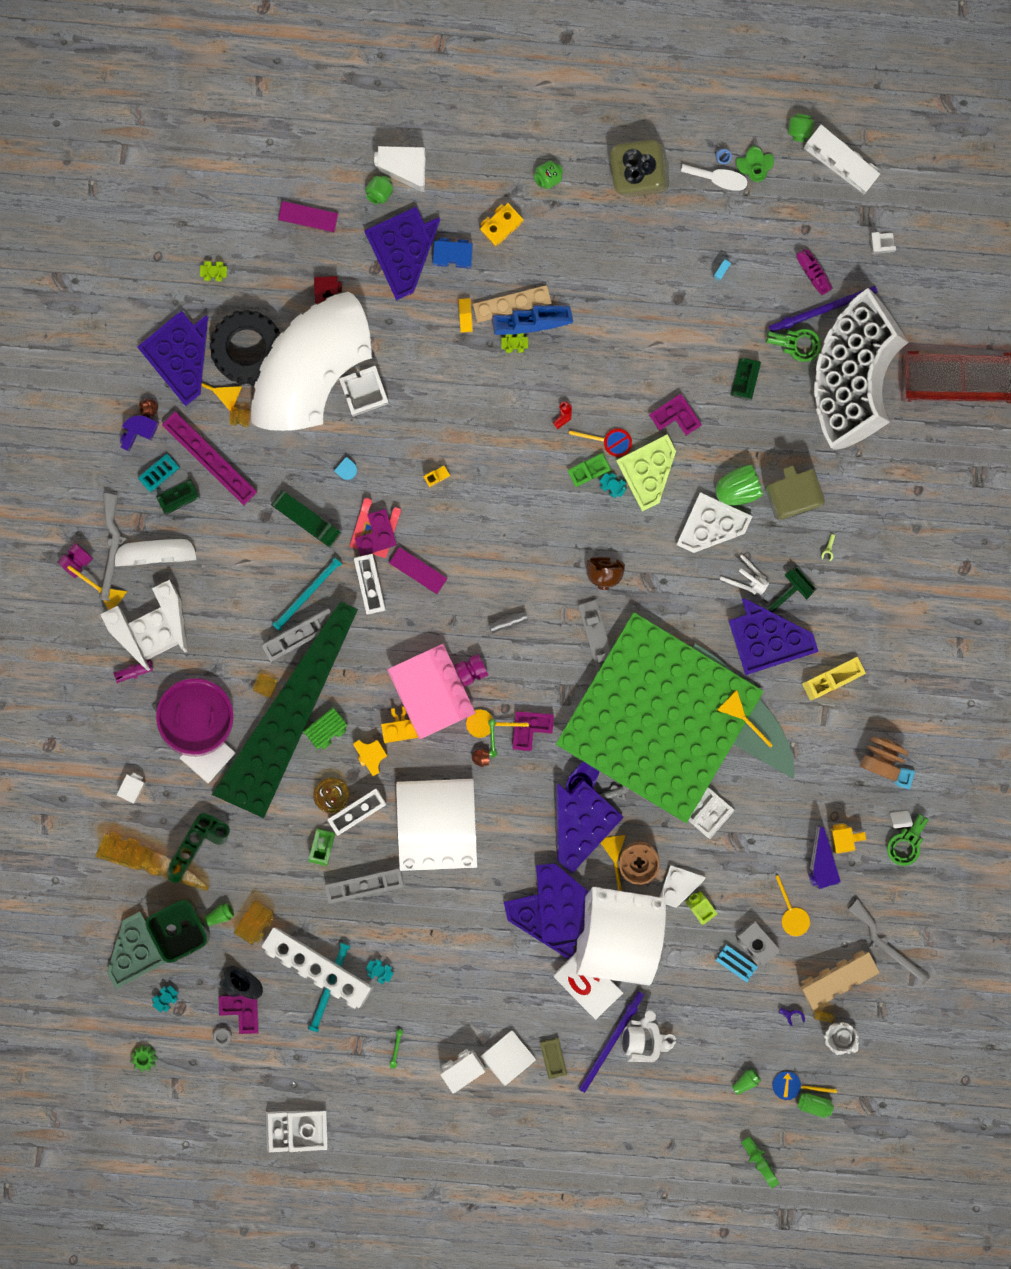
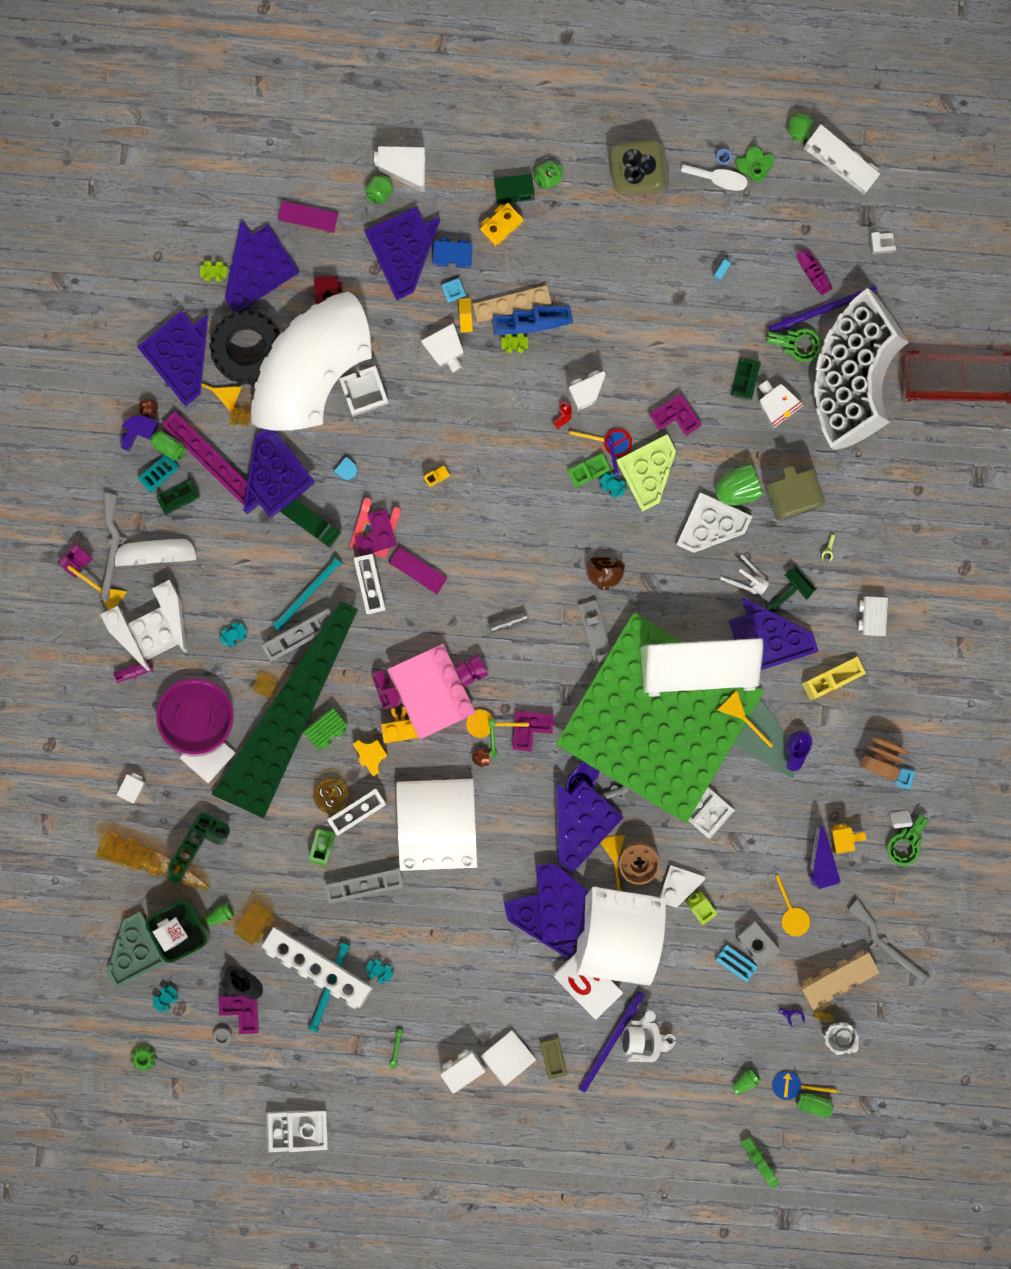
none -> bright green head [151,430,186,461]
none -> white brick [153,918,188,951]
none -> teal piece [219,622,248,648]
none -> dark purple wing [225,221,300,312]
none -> dark purple wing [243,429,316,518]
none -> magenta plate [371,670,400,710]
none -> white torso [421,324,464,373]
none -> medium azure tile [441,278,466,303]
none -> dark green hinge [494,174,535,205]
none -> white slope [568,370,605,411]
none -> dark purple hinge [606,438,620,477]
none -> white windscreen [641,639,763,696]
none -> white torso [758,380,803,428]
none -> dark purple cap [785,731,812,771]
none -> white brick [858,597,888,636]

